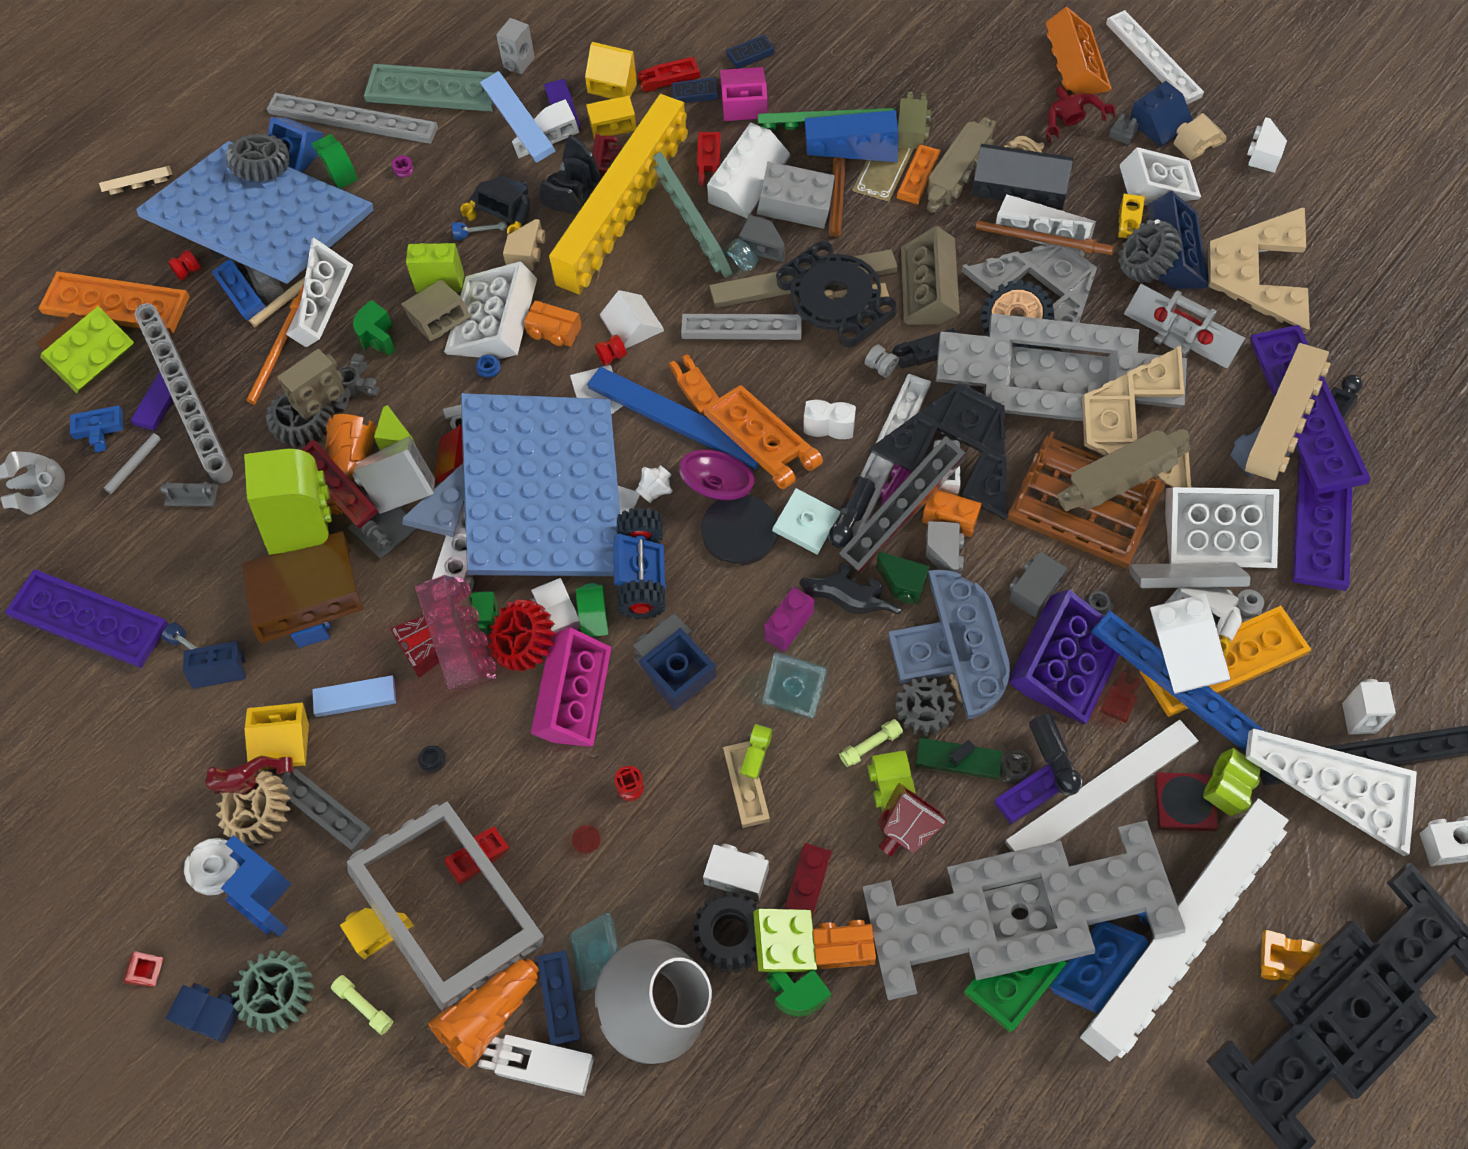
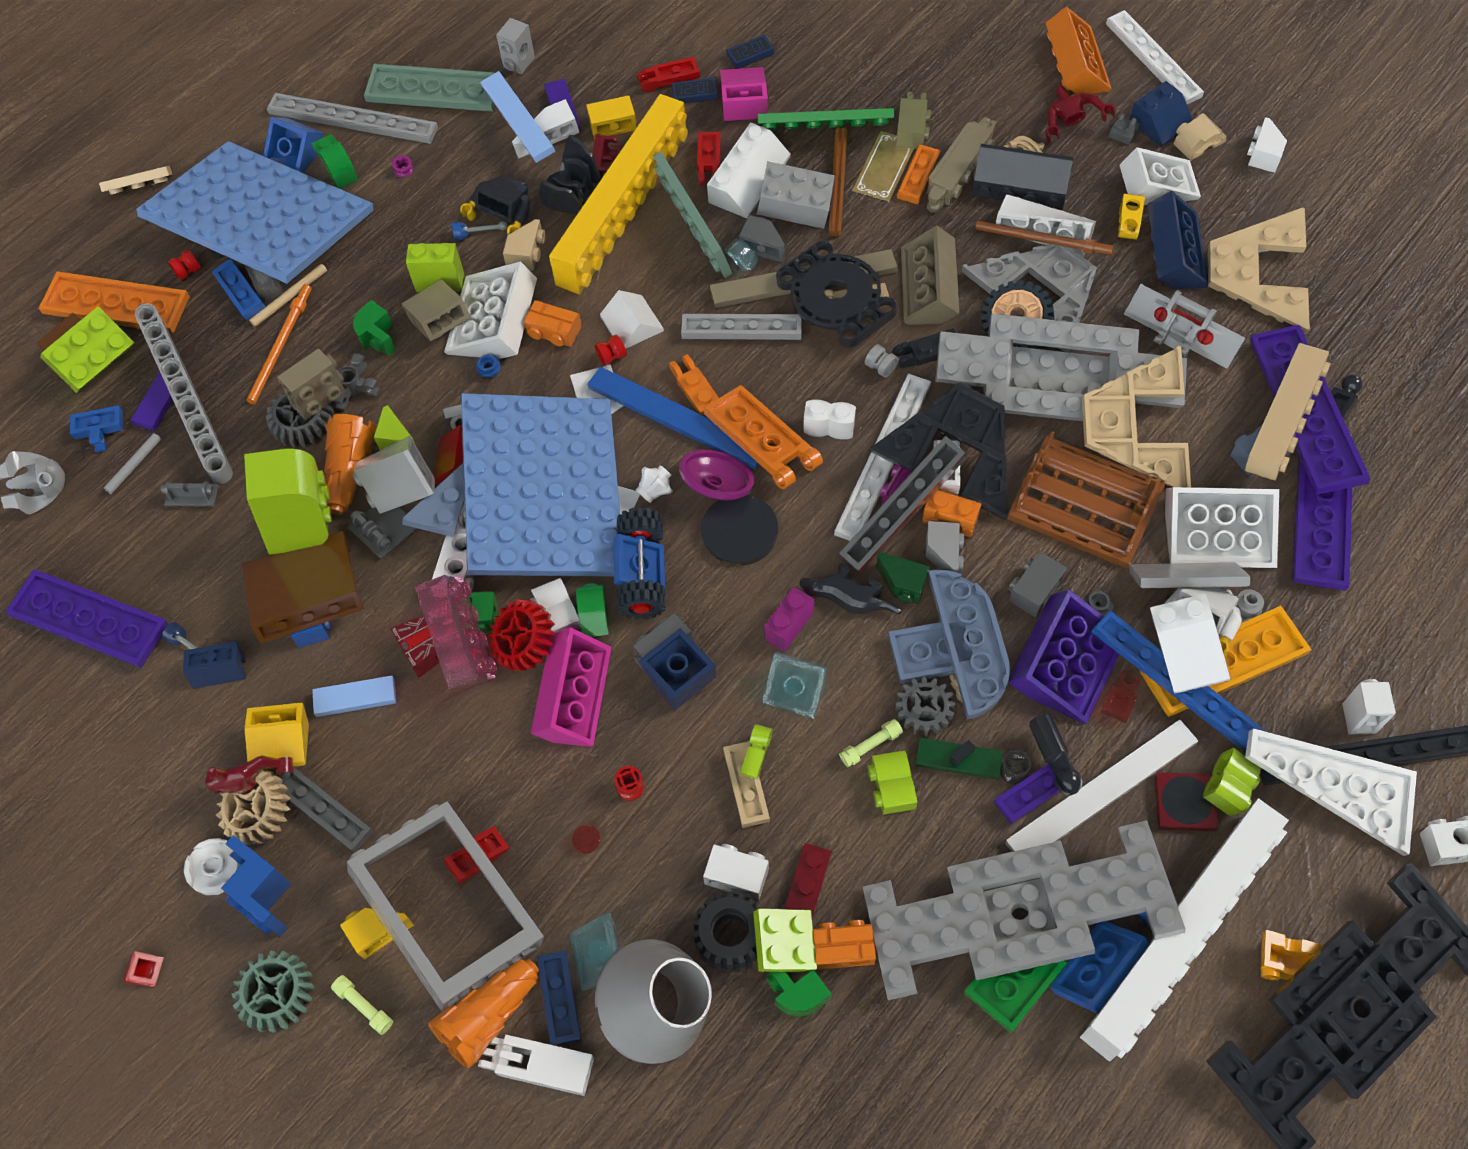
dark blue brick [165,983,240,1043] -> none
dark grey gear [226,133,290,183] -> none
white wedge [286,238,353,347] -> none
dark red plate [301,439,379,528] -> none
black plate [418,746,446,773] -> none
yellow slope [585,42,637,99] -> none
light aqua plate [772,488,841,555] -> none
blue wedge [805,110,898,162] -> none
black piece [828,476,876,548] -> none
dark red torso [878,783,947,857] -> none
dark tan hinge [1057,429,1191,511] -> none
dark grey gear [1118,219,1182,283] -> none

